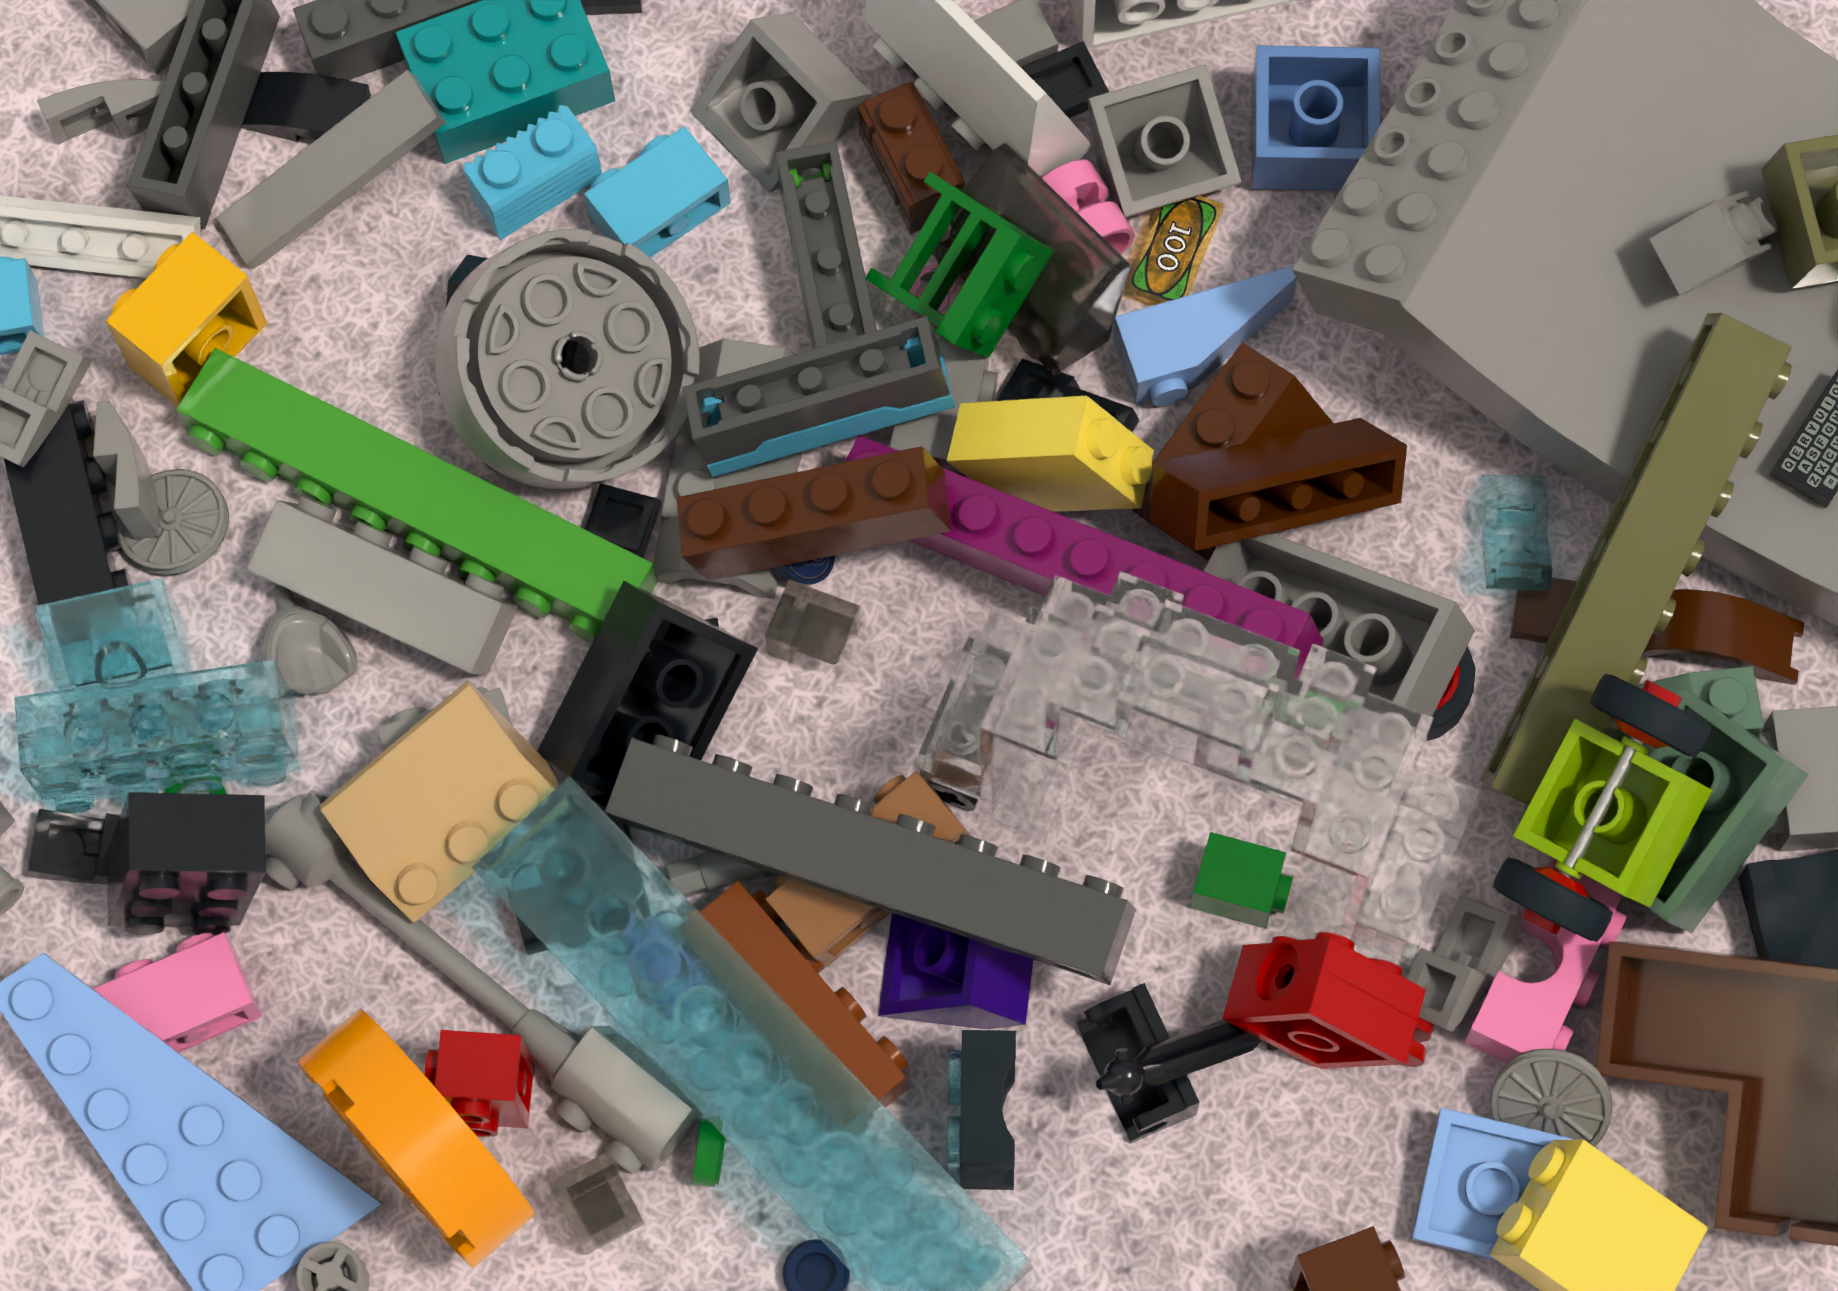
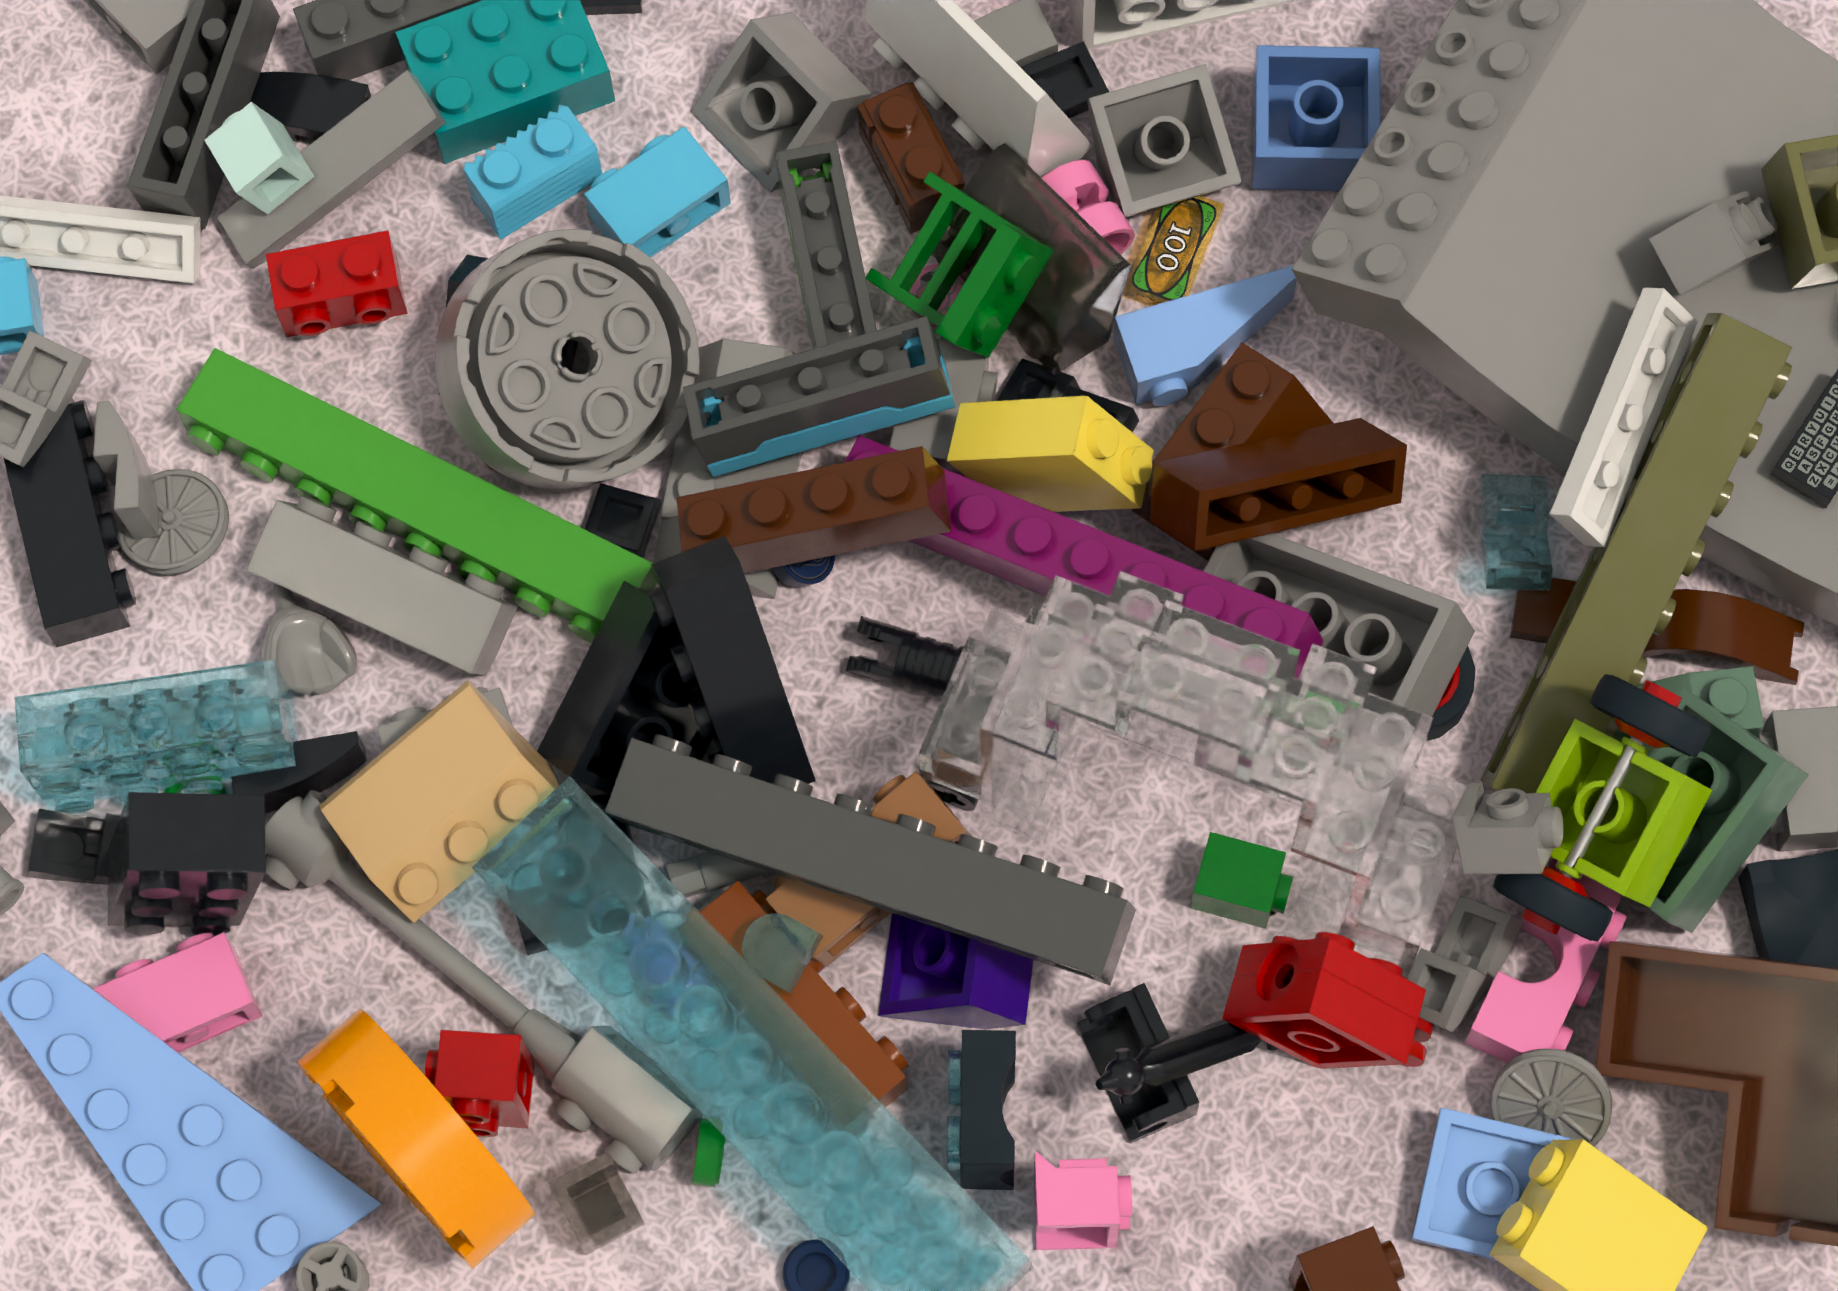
clear light blue slope [34,578,198,721] -> none
light grey slope [37,79,164,145] -> none
yellow brick [106,231,268,407] -> none
clear smoke panel [765,580,862,665] -> none
none -> light aqua brick [204,102,315,214]
none -> black slope [231,731,367,813]
none -> red brick [266,230,408,338]
none -> black brick [648,536,816,784]
none -> clear light blue tile [742,913,823,994]
none -> black hinge [846,616,971,703]
none -> bright pink window [1033,1151,1132,1251]
none -> light grey brick [1452,782,1563,874]
none -> white plate [1550,288,1698,548]

